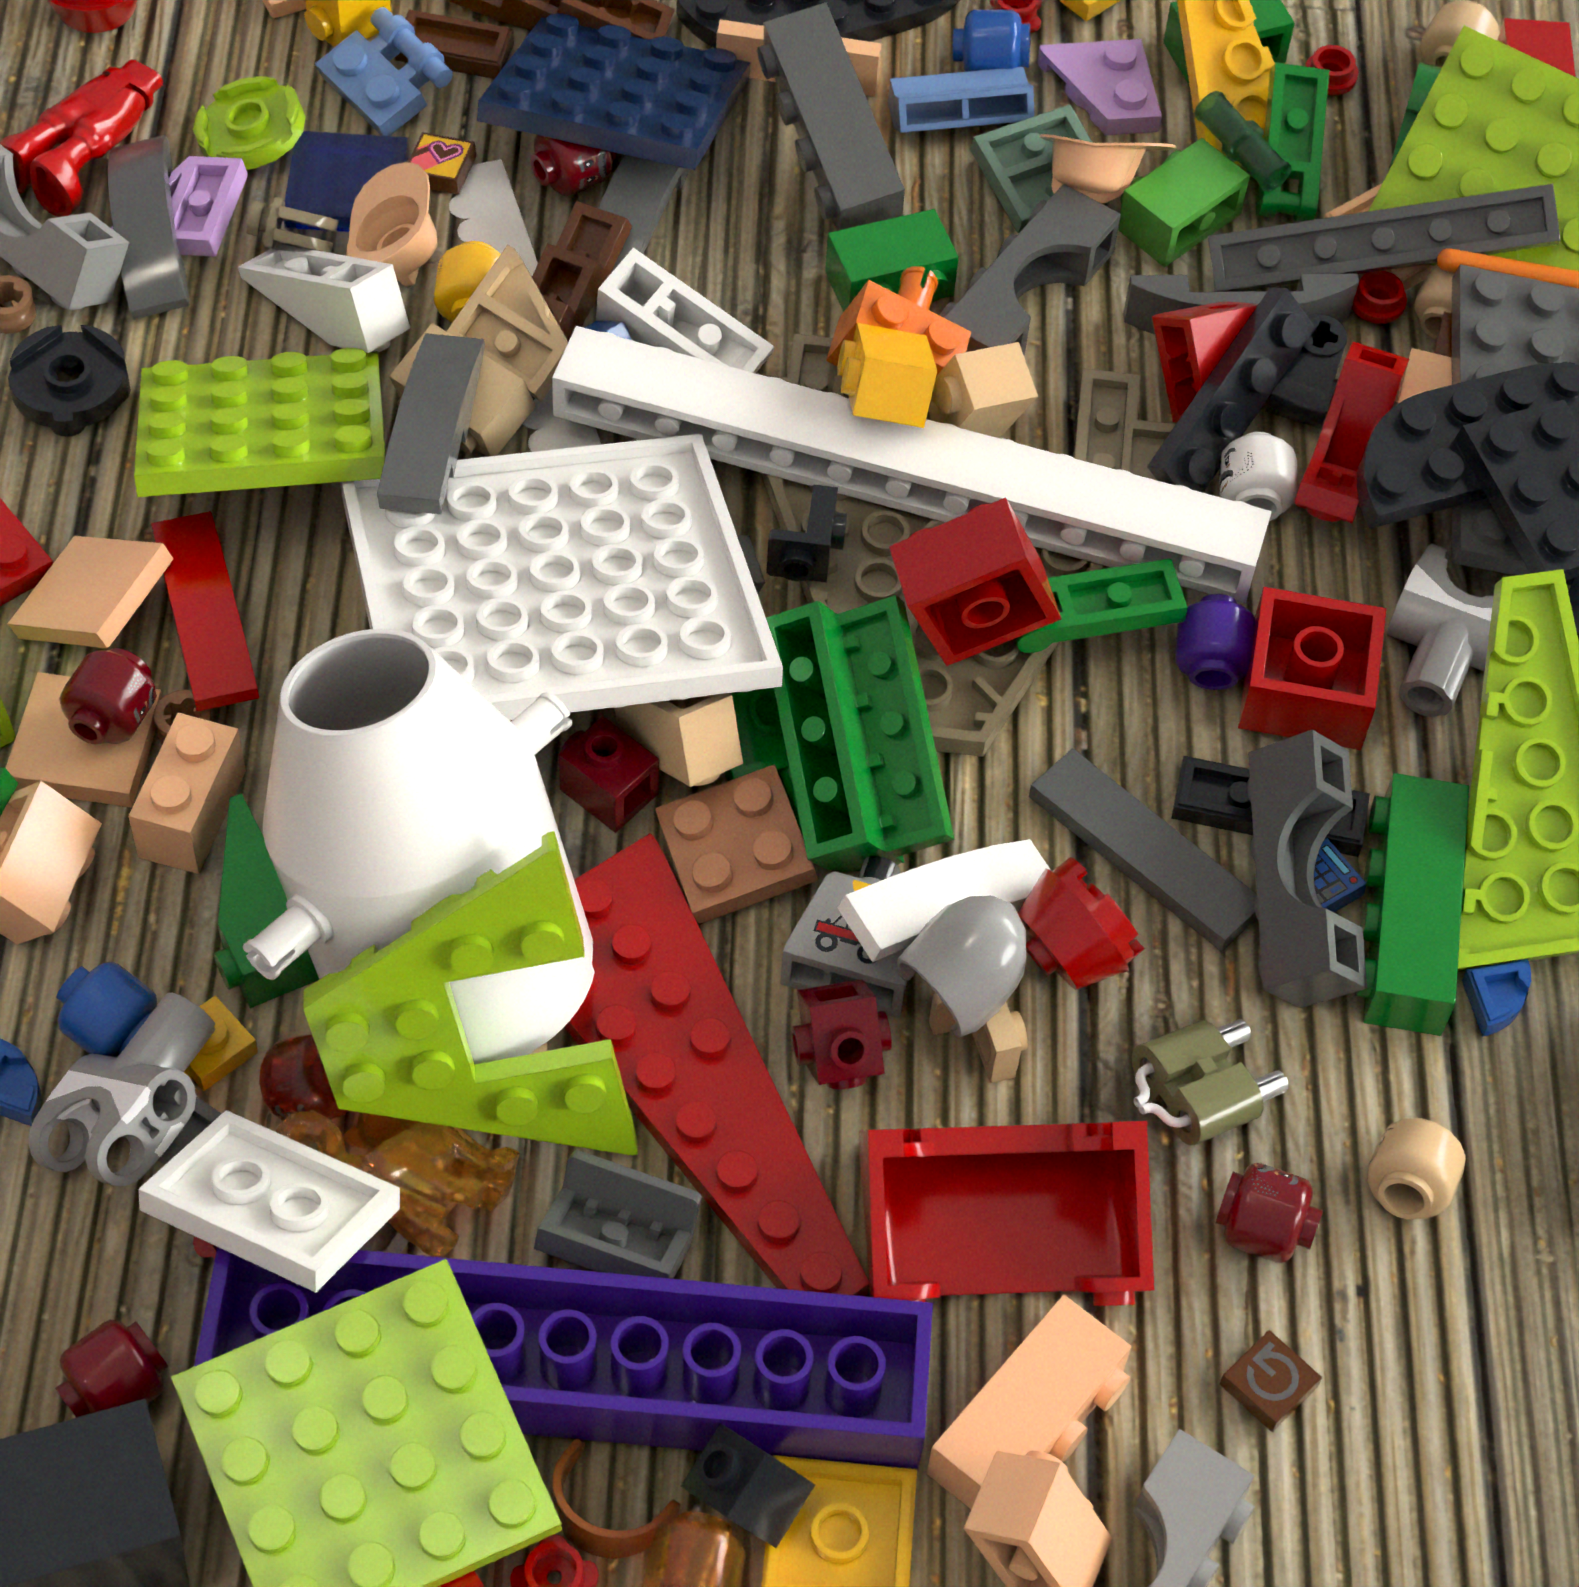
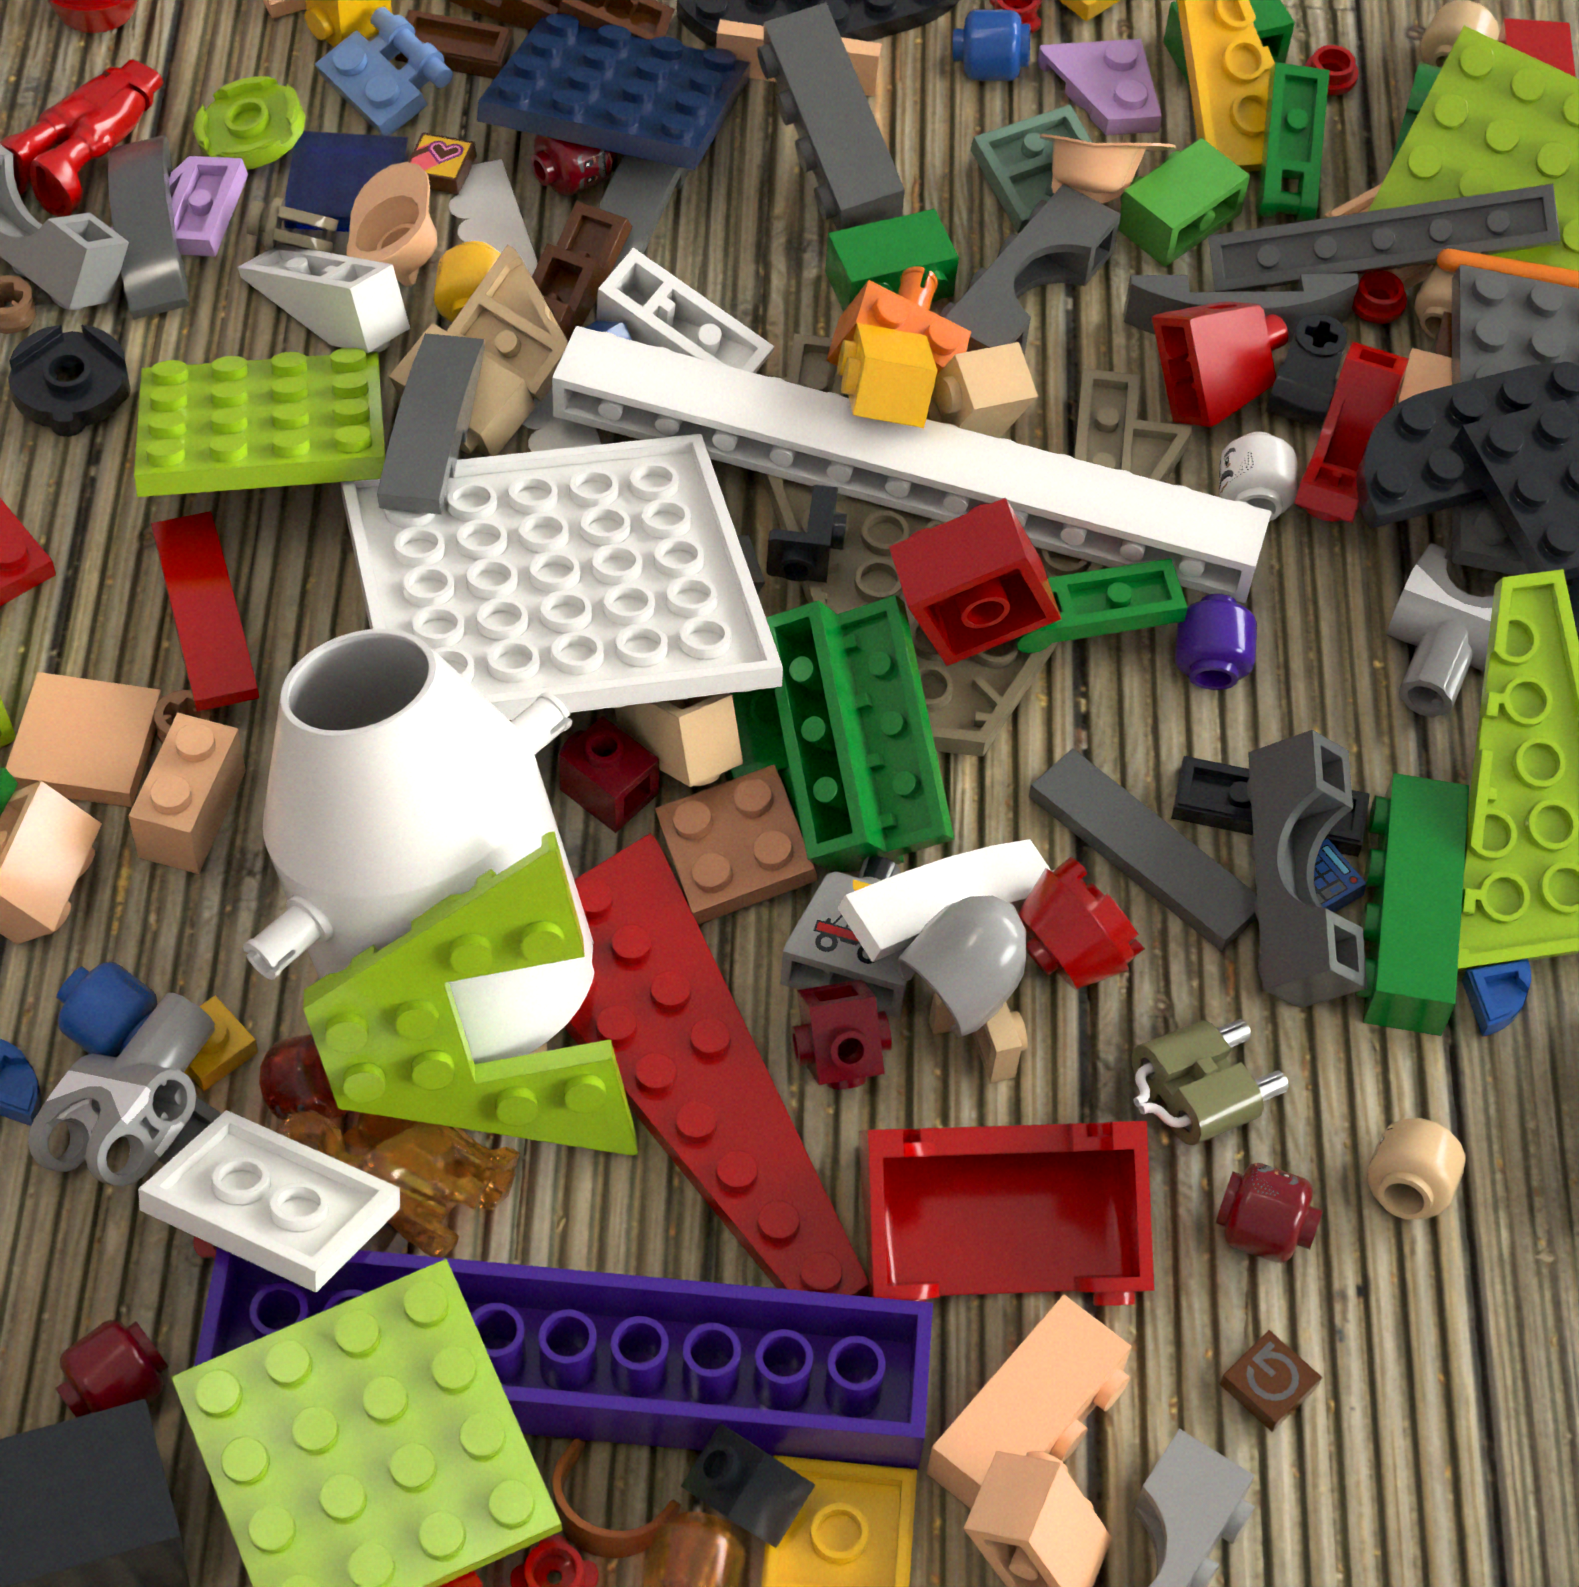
light nougat tile [8,536,173,649] -> none
dark red head [59,648,157,745] -> none
green slope [214,793,320,1008] -> none
dark grey bracket [534,1150,702,1279] -> none
medium blue piece [888,67,1034,133] -> none
black plate [1147,287,1316,493] -> none
clear green pin [1194,91,1292,192] -> none
red brick [1238,586,1387,750] -> none

